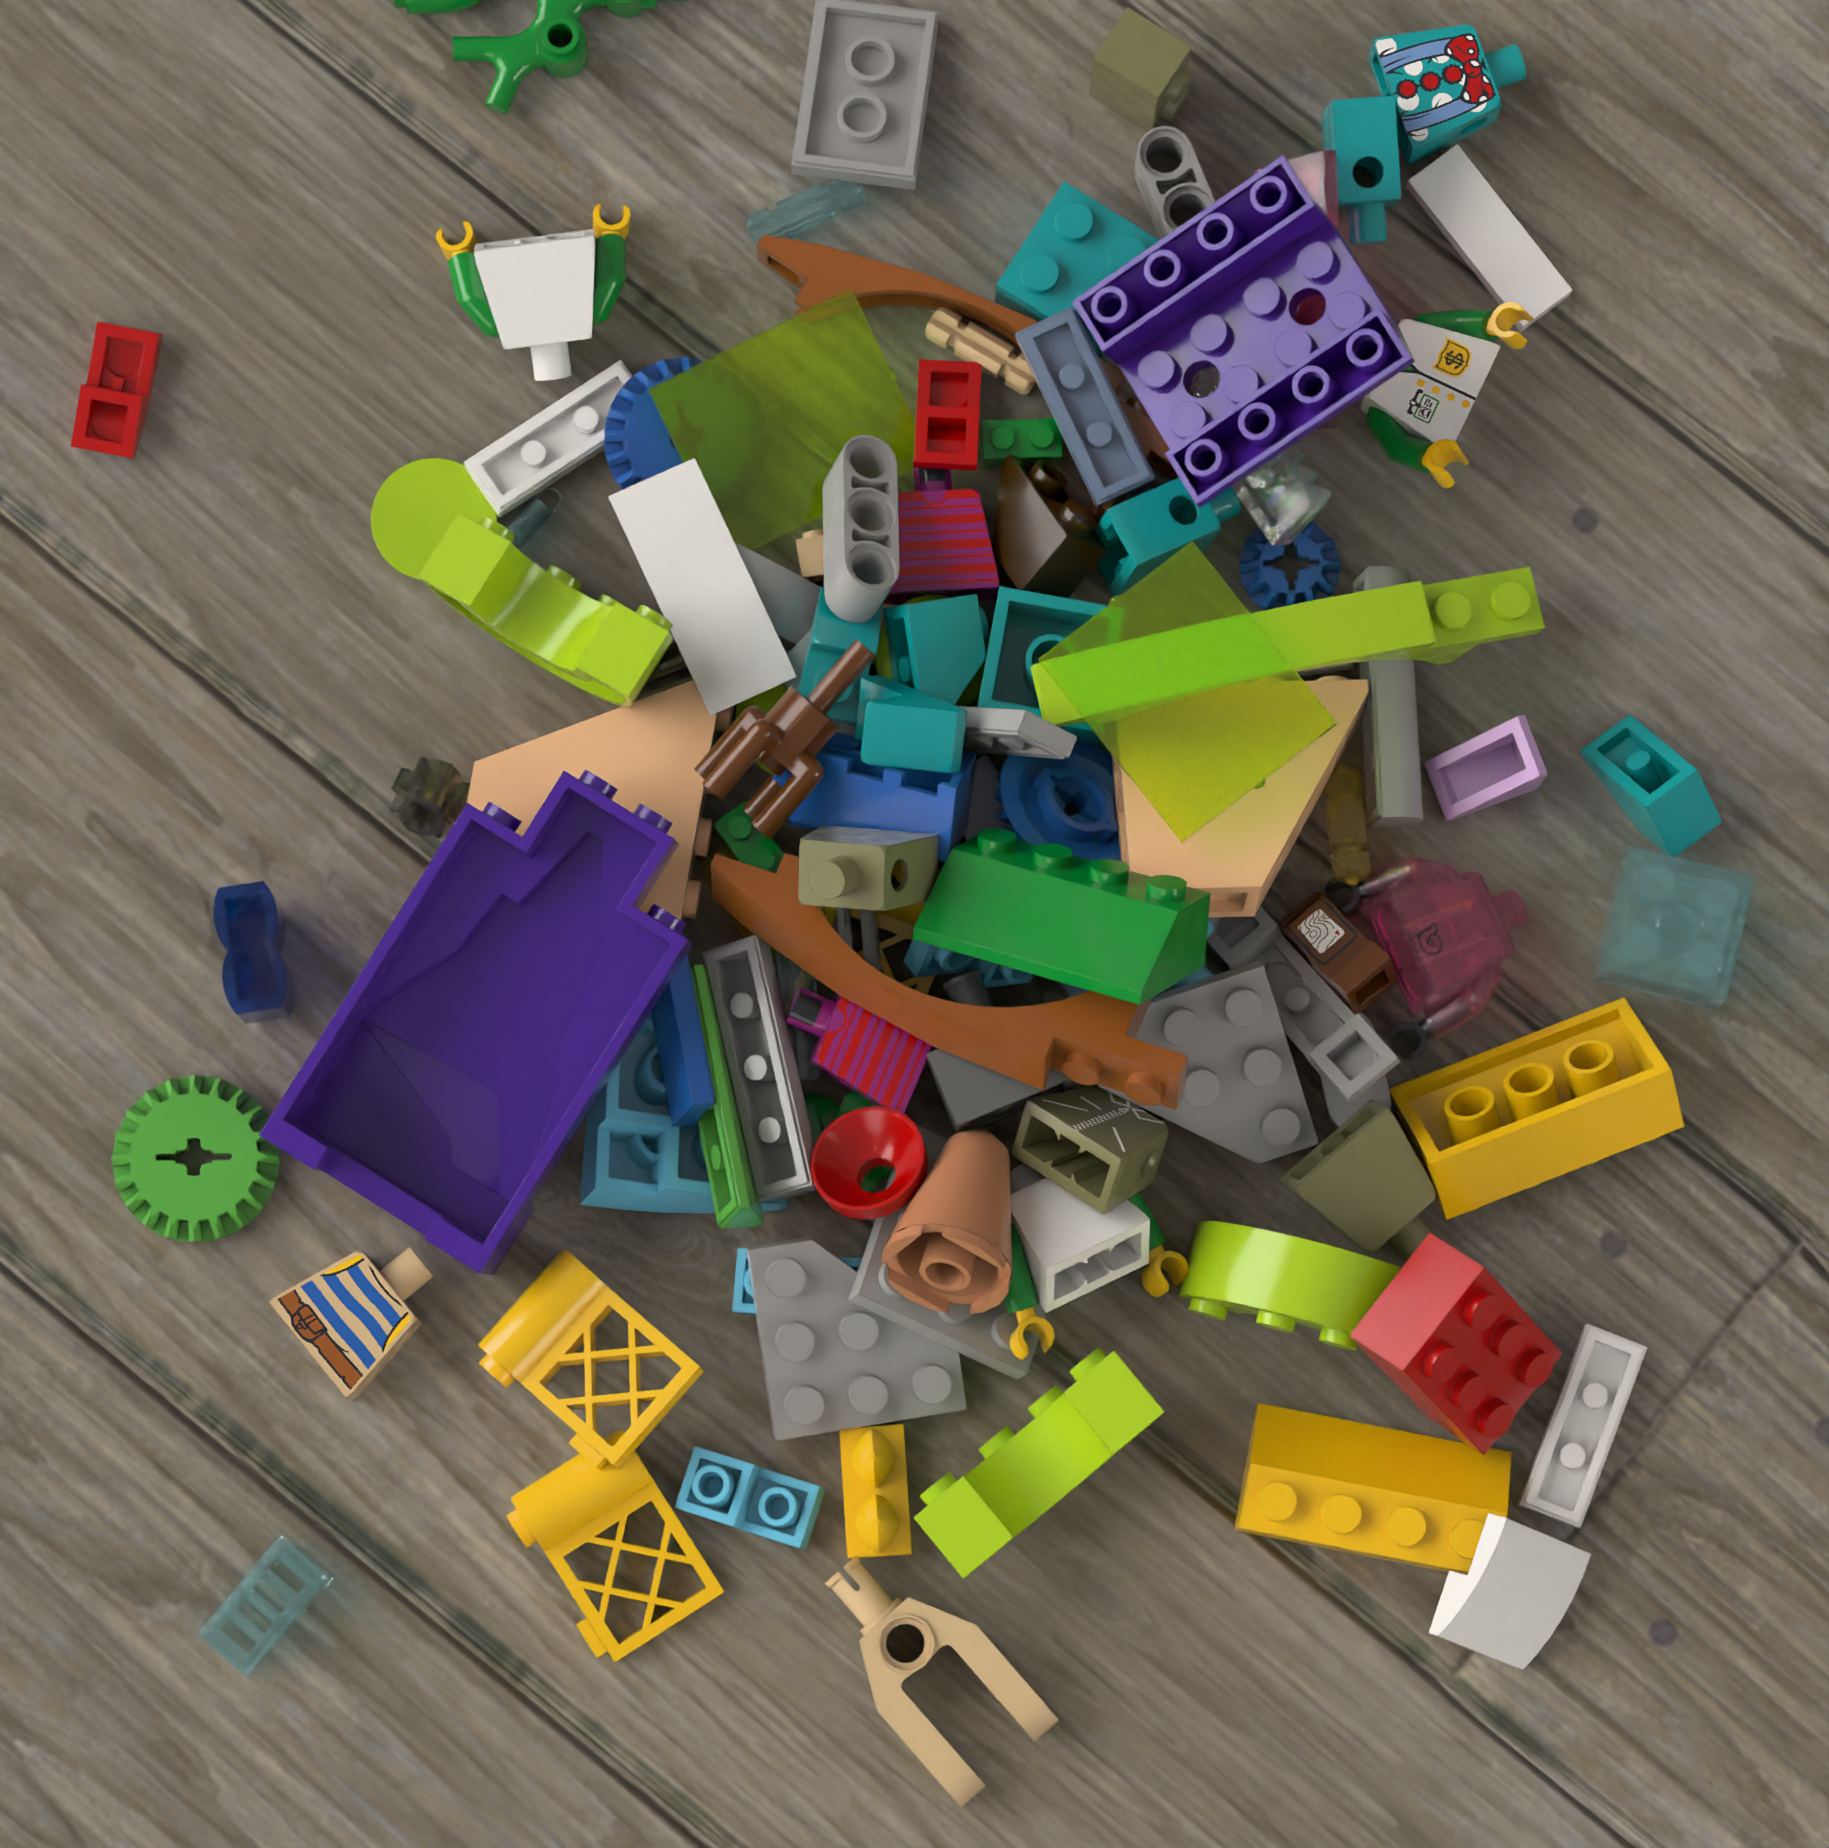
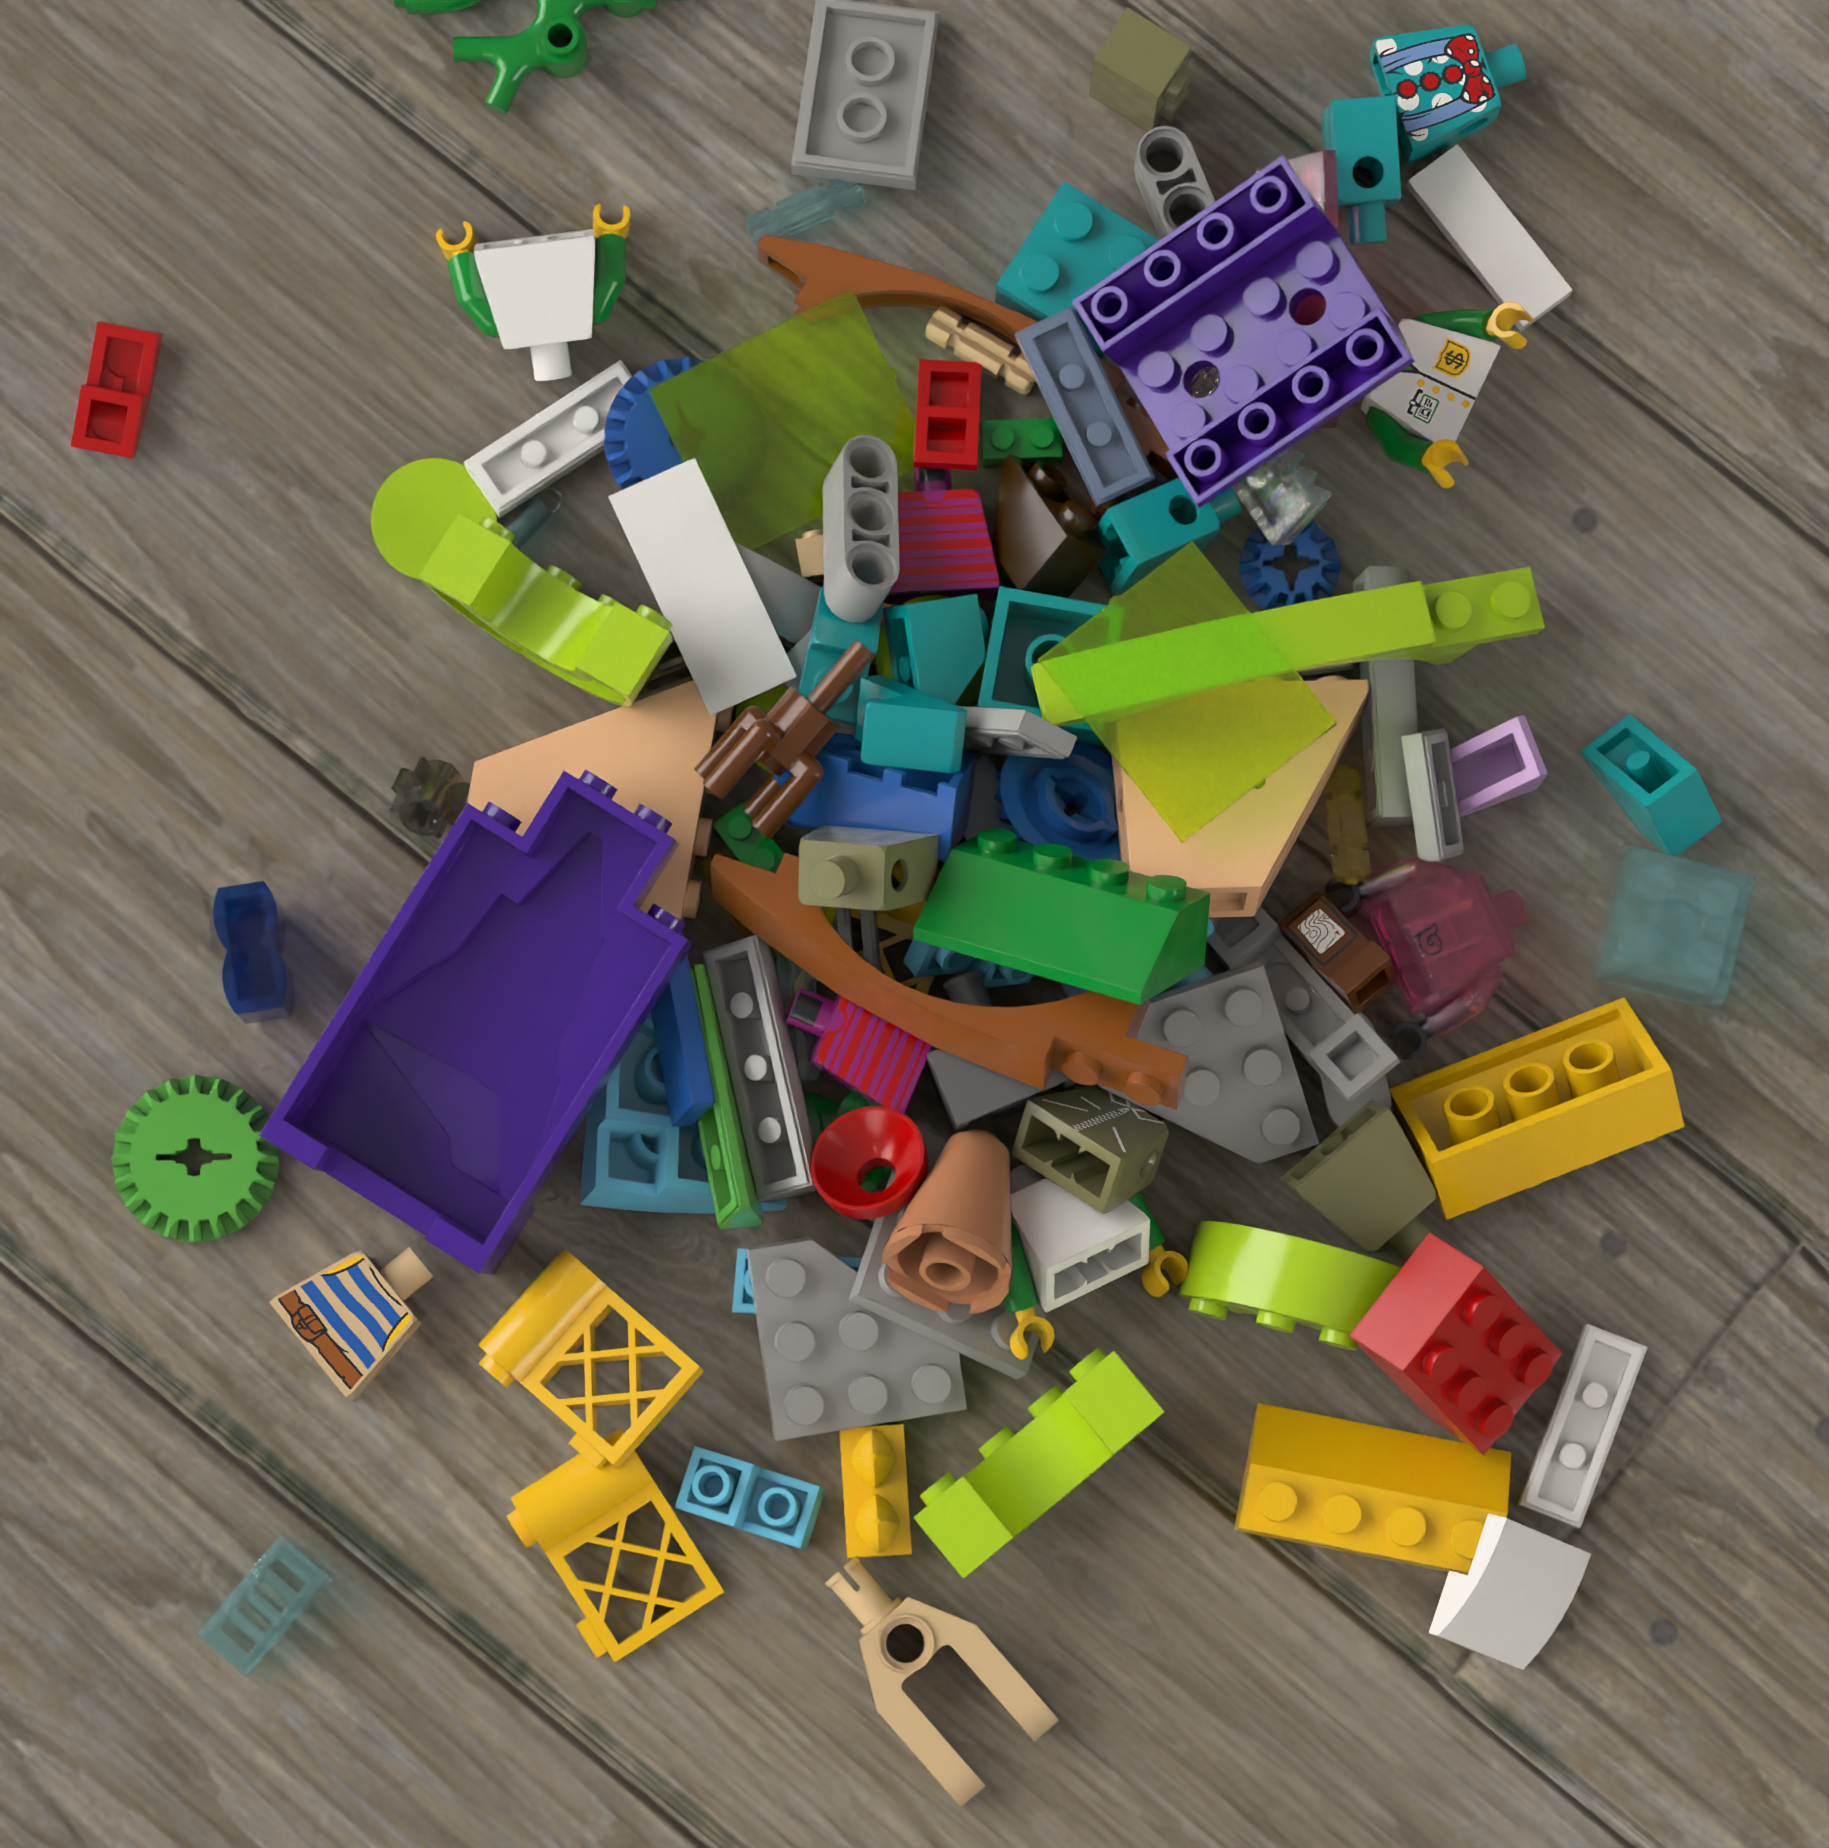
none -> light grey tile [1401,728,1464,863]

